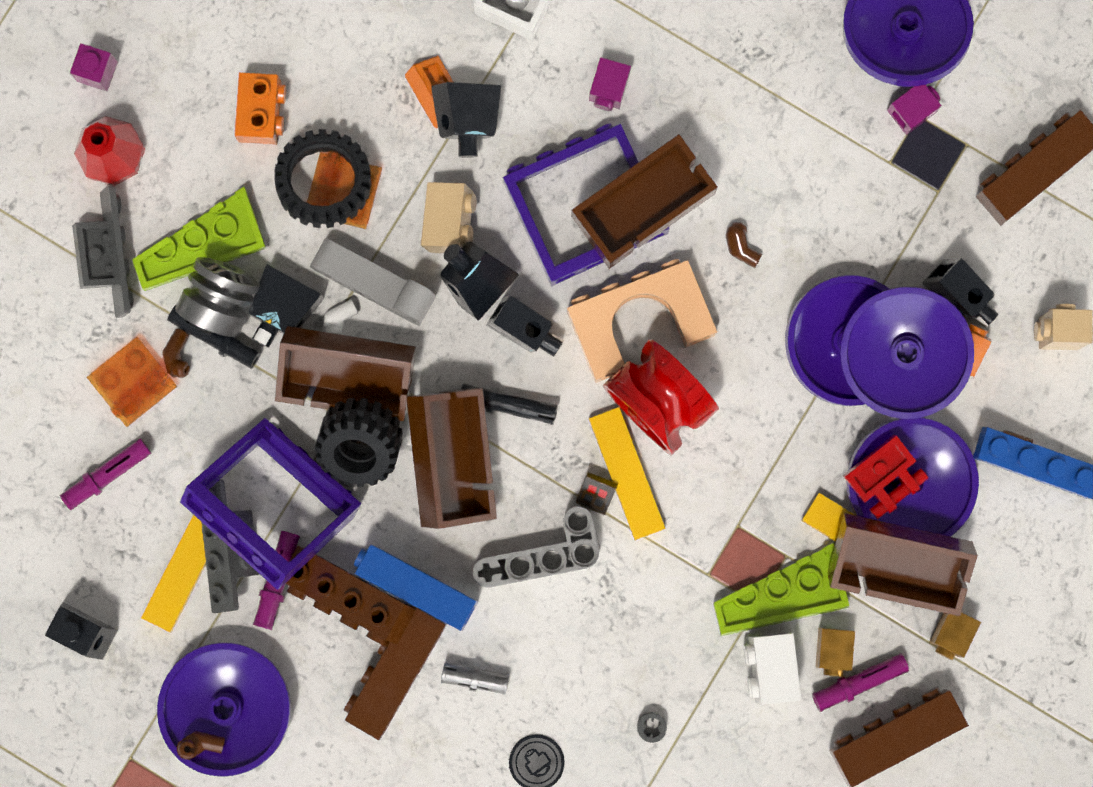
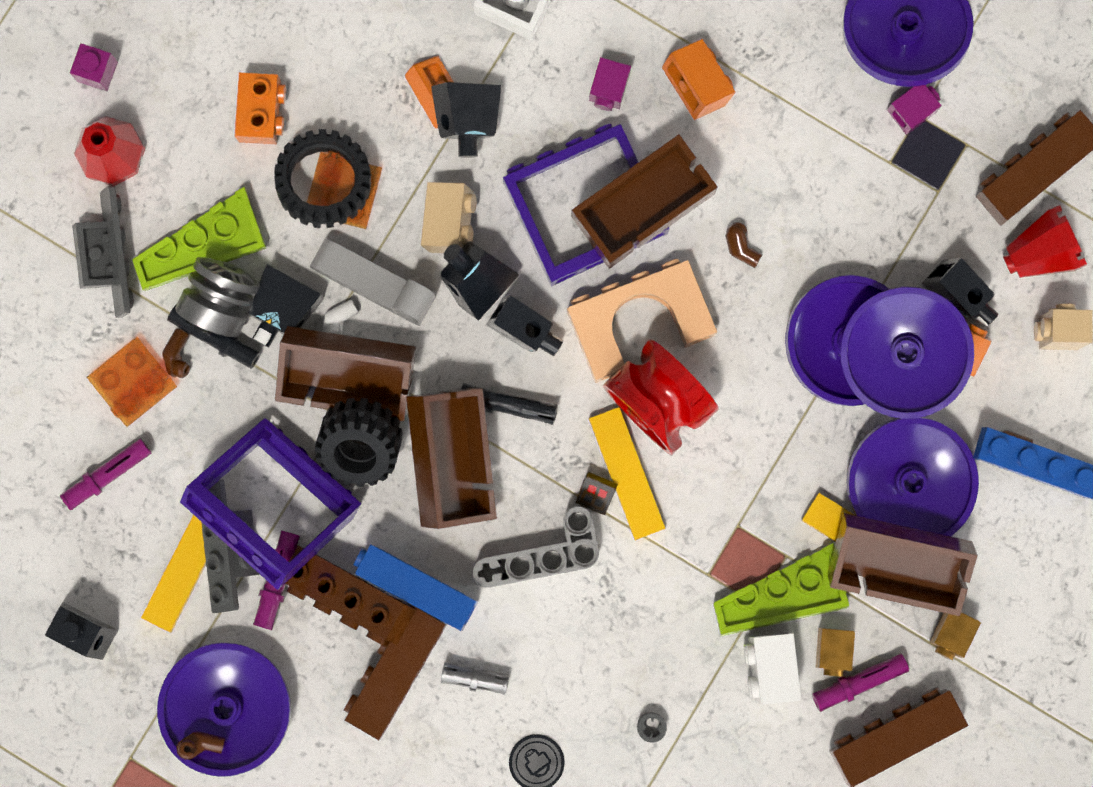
red plate [843,435,929,520] -> none
none -> orange brick [662,39,736,120]
none -> red cone [1003,205,1087,278]

